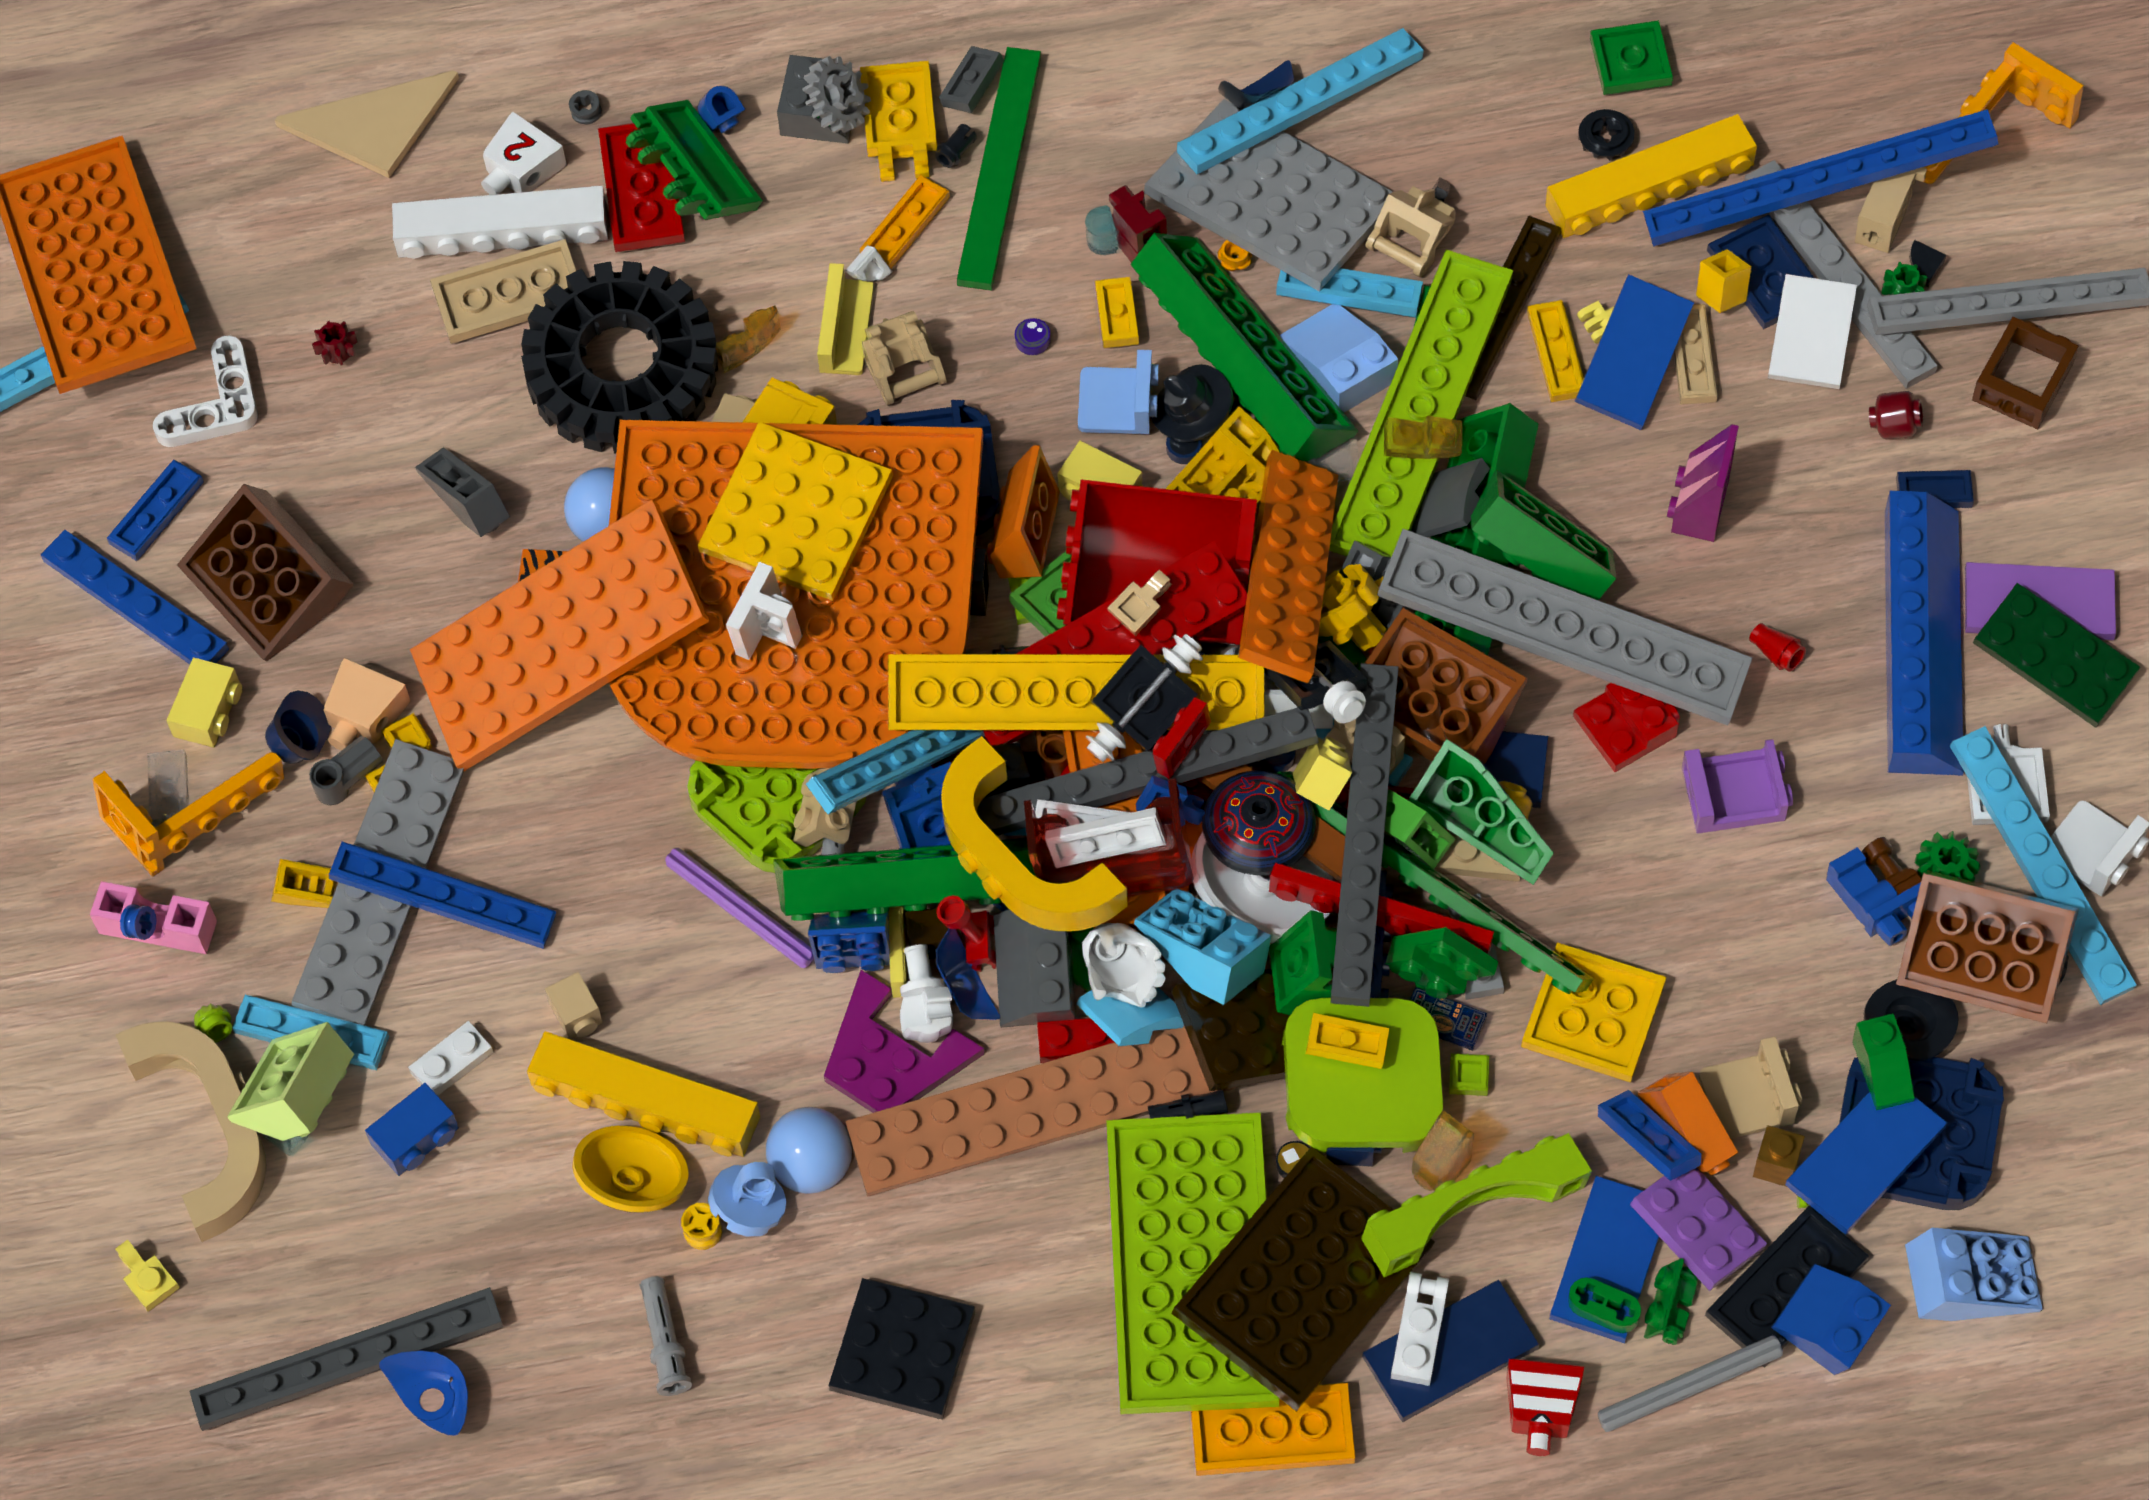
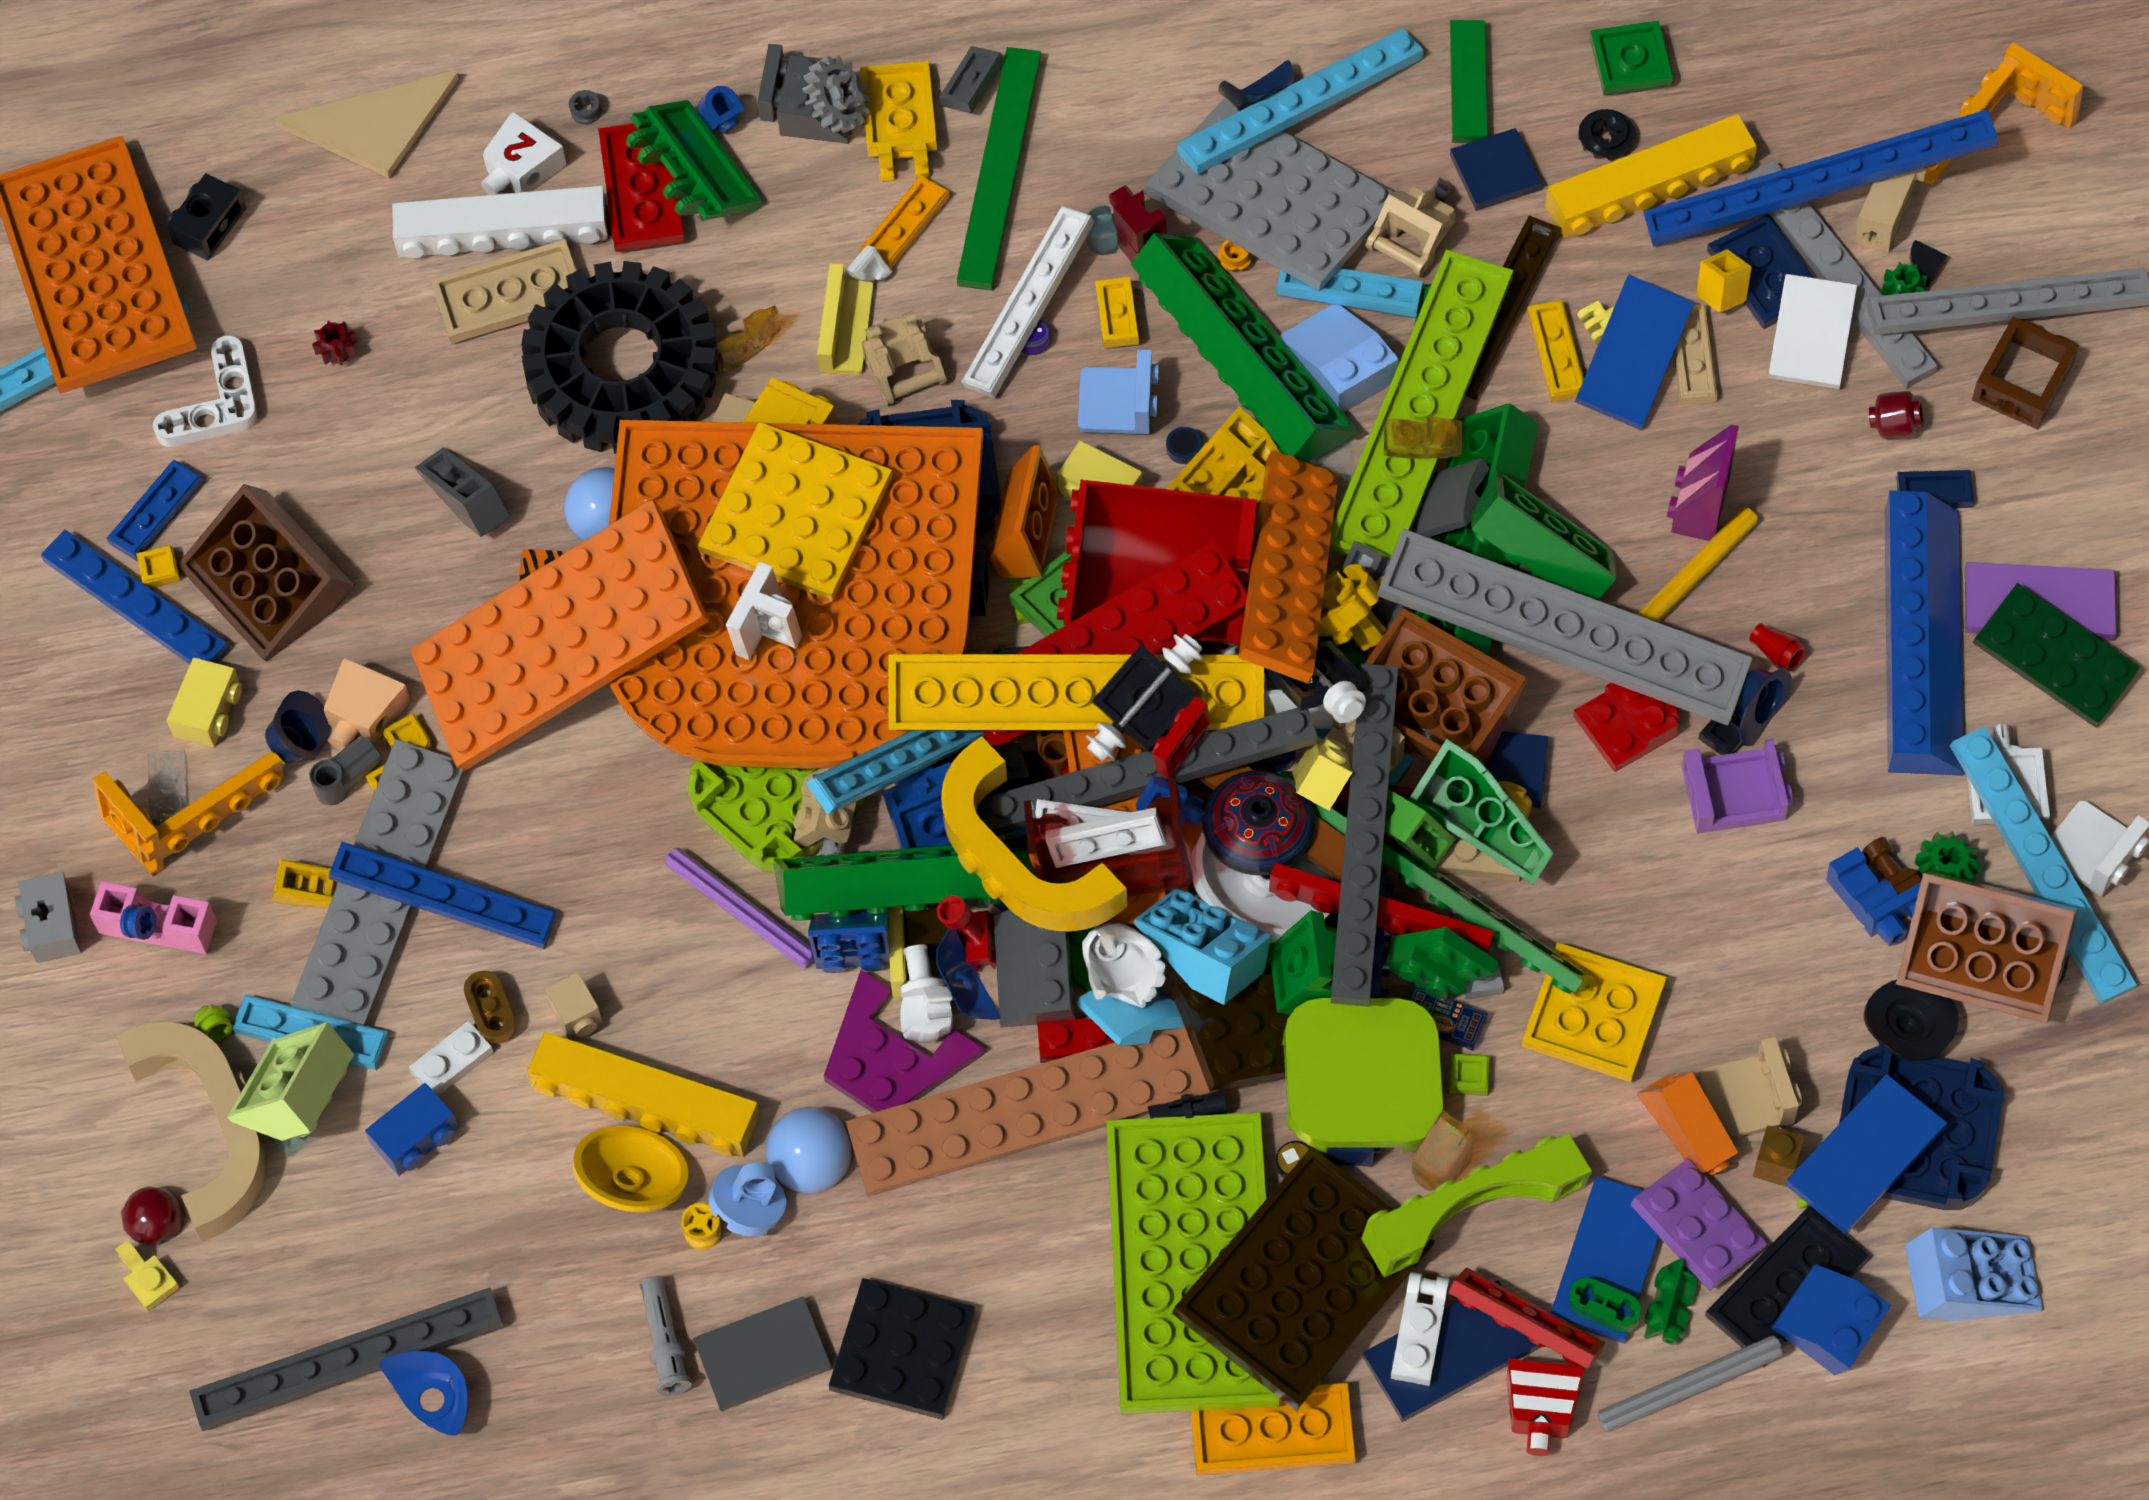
black pin [935,124,977,168] -> none
tan plate [1108,570,1172,636] -> none
black hat [1151,364,1233,442] -> none
yellow plate [1305,1013,1389,1069] -> none
blue plate [1598,1090,1701,1181] -> none
green slope [1852,1013,1914,1111] -> none
none -> light grey brick [15,872,81,963]
none -> dark red hair [121,1186,186,1245]
none -> yellow tile [136,545,180,589]
none -> black brick [167,173,247,261]
none -> pearl gold plate [464,971,516,1043]
none -> dark grey tile [693,1296,831,1411]
none -> dark grey plate [758,44,789,122]
none -> white tile [961,206,1095,398]
none -> red plate [1449,1267,1605,1369]
none -> green tile [1450,20,1487,143]
none -> dark blue tile [1450,128,1542,211]
none -> yellow axle [1636,507,1758,623]
none -> black tile [1698,715,1742,755]
none -> dark blue piece [1734,669,1792,746]

